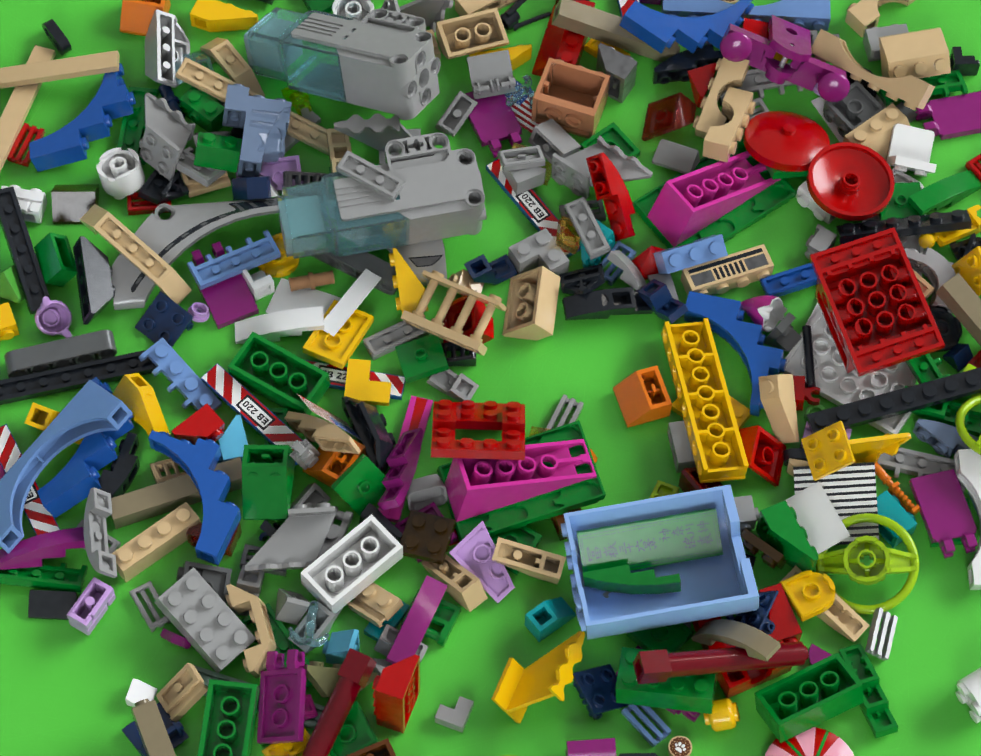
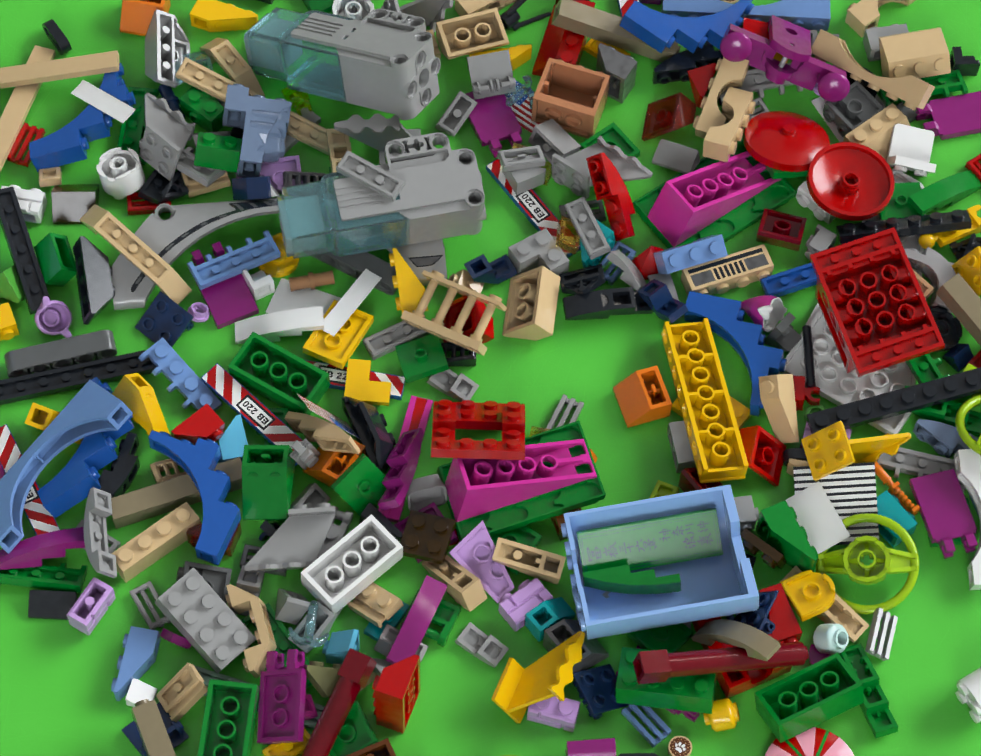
light grey piece [435,696,474,733] -> none
none -> tan tile [39,167,62,188]
none -> white sticker [71,80,136,123]
none -> medium blue slope [111,626,161,701]
none -> light grey slope [455,622,509,668]
none -> lavender brick [498,578,553,632]
none -> lavender brick [527,696,580,732]
none -> flat silver slope [543,619,609,673]
none -> dark red slope [756,208,807,251]
none -> light aqua head [813,623,849,654]

